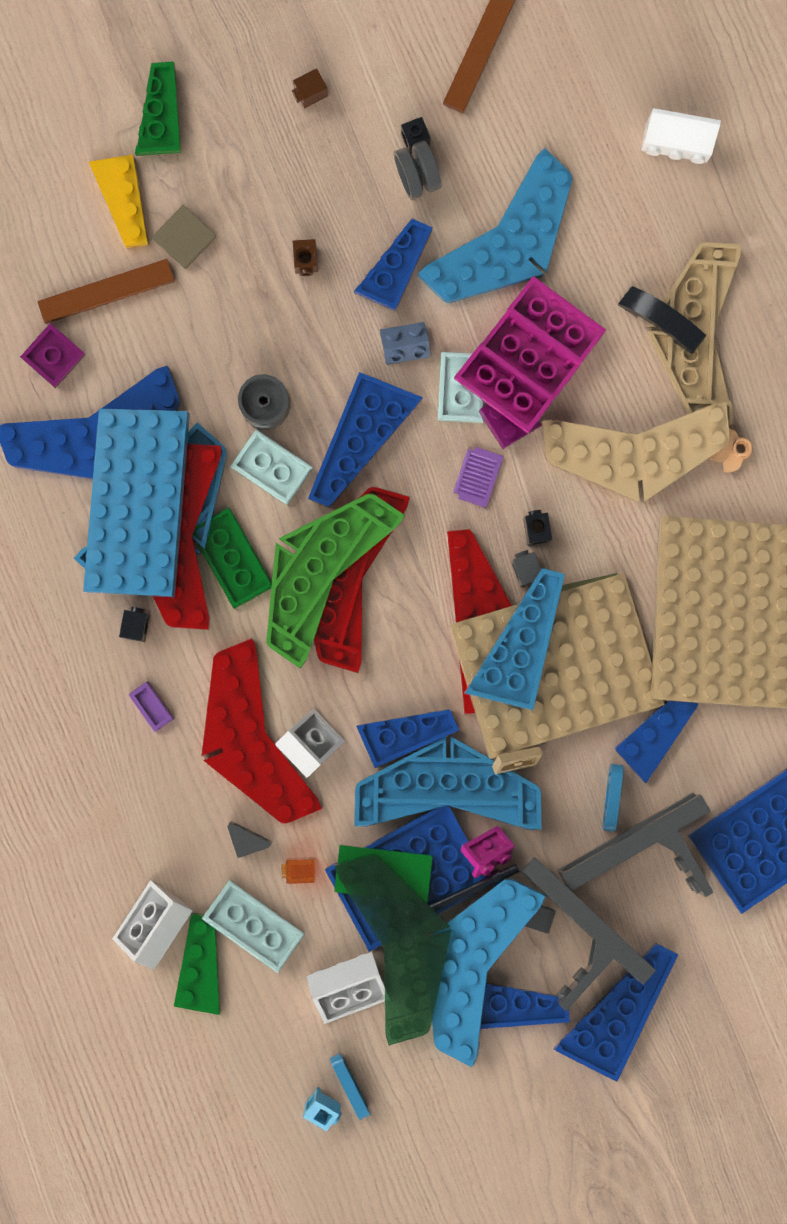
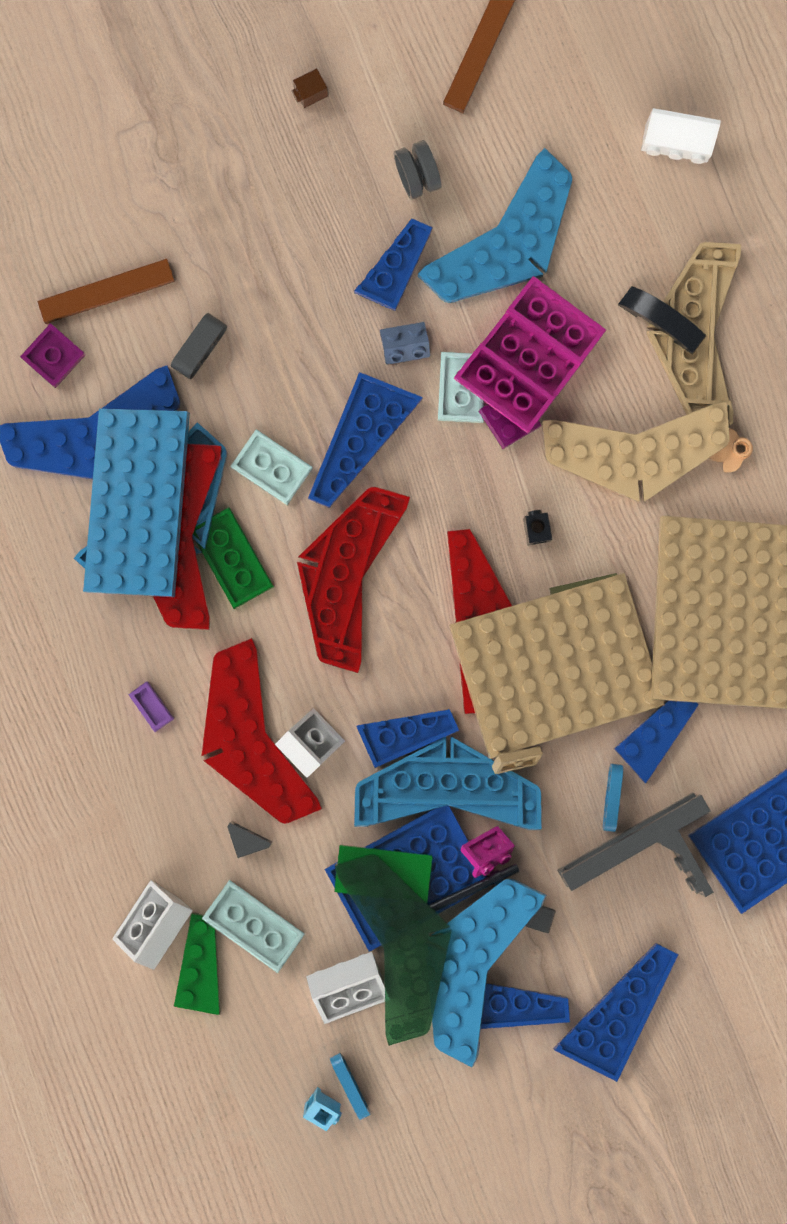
yellow wing [88,154,149,248] -> none
black brick [119,607,150,642] -> none
green wing [135,61,181,156] -> none
dark tan tile [152,205,216,270] -> none
dark grey wheel [238,374,290,430] -> none
bright green wing [266,494,405,669] -> none
clear orange brick [281,857,315,884] -> none
reddish brown brick [293,239,318,276] -> none
black brick [401,117,430,154] -> none
medium lavender window [453,447,504,508] -> none
dark azure wing [464,568,565,710] -> none
dark grey brick [511,550,541,587] -> none
dark grey piece [521,857,656,1011] -> none
none -> dark grey beam [171,313,227,379]

